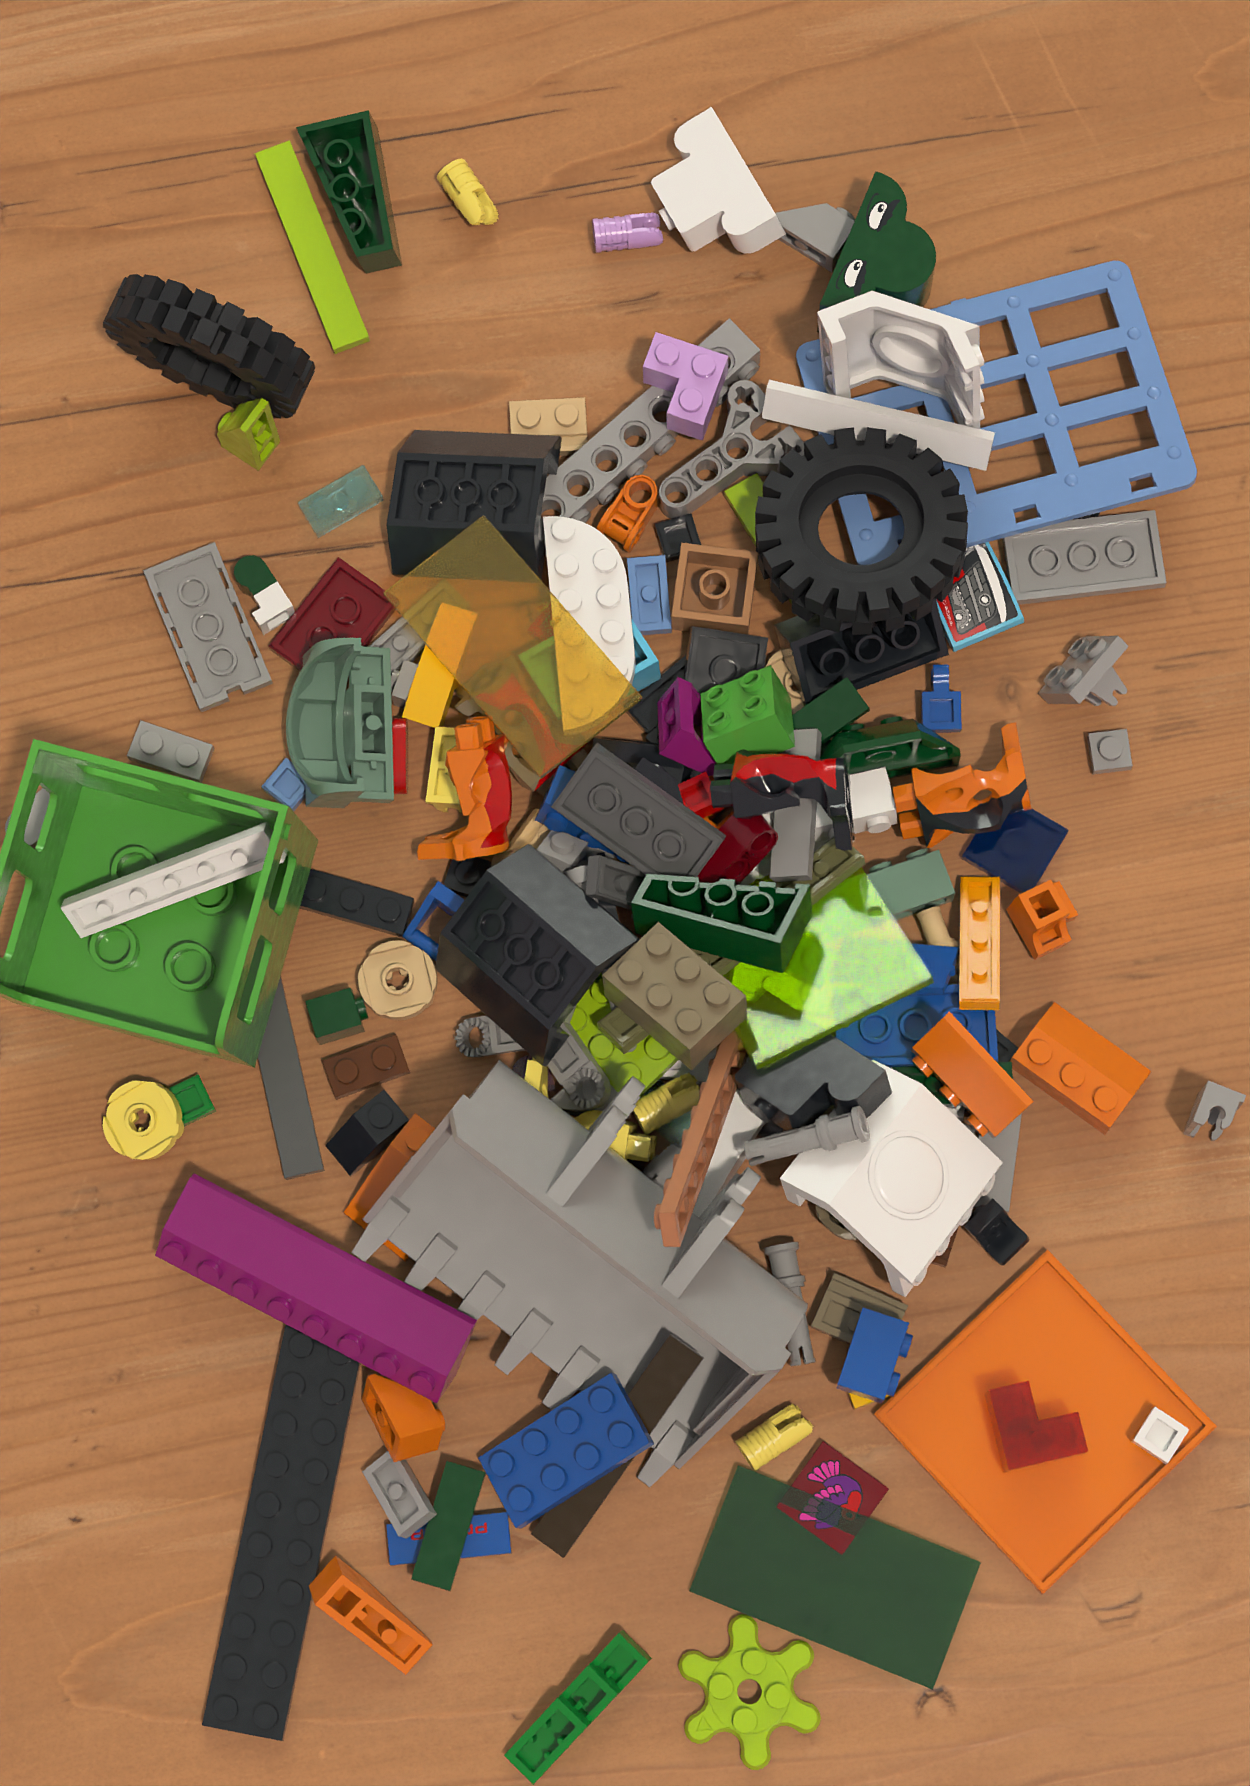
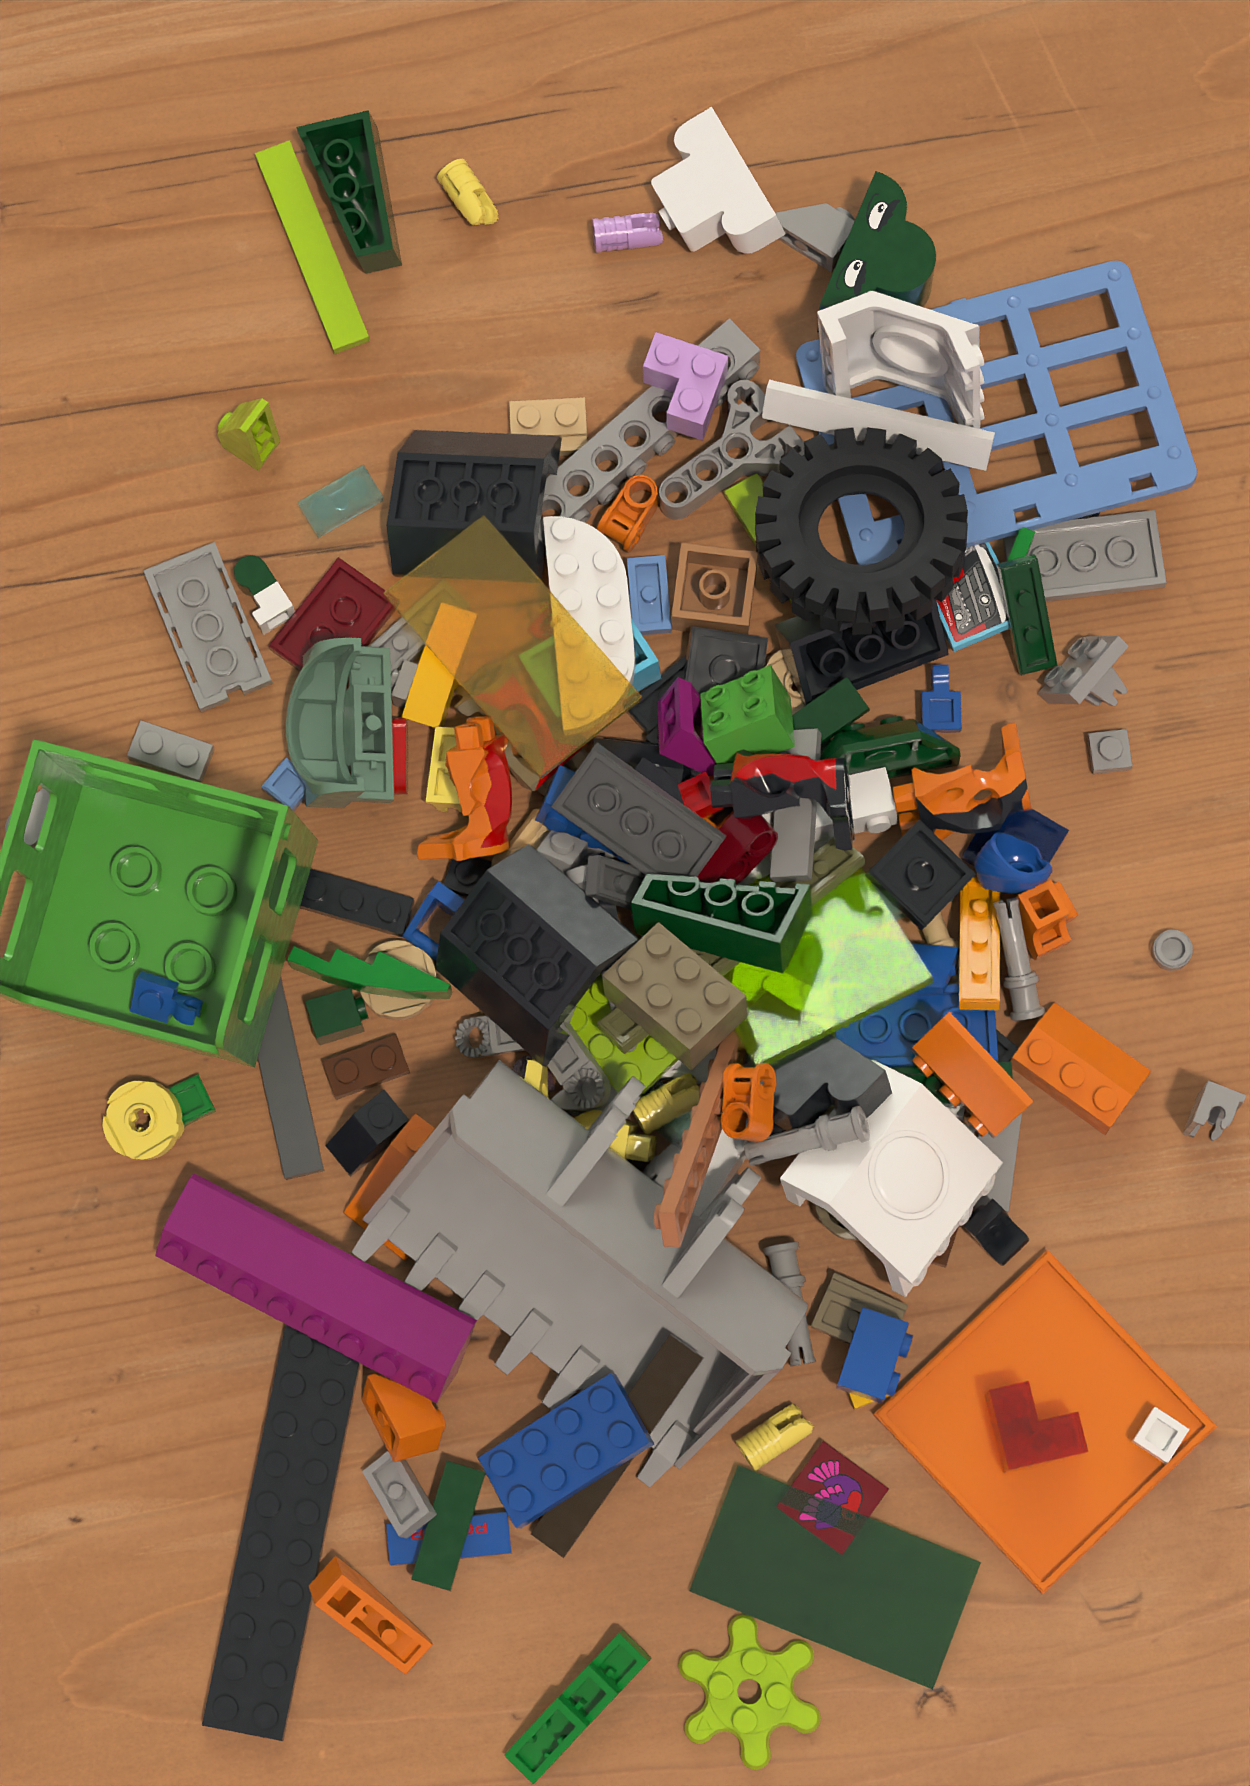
white plate [61,822,287,938] -> none
black tyre [103,274,315,419] -> none
black tile [655,513,701,563] -> none
none -> blue plate [130,971,203,1025]
none -> green slope [287,946,453,999]
none -> orange piece [721,1063,776,1143]
none -> black tile [865,819,976,931]
none -> blue hair [974,832,1053,894]
none -> light grey pin [993,898,1046,1021]
none -> dark green tile [997,554,1058,676]
none -> green tile [1007,527,1035,561]
none -> light grey tile [1152,930,1193,971]

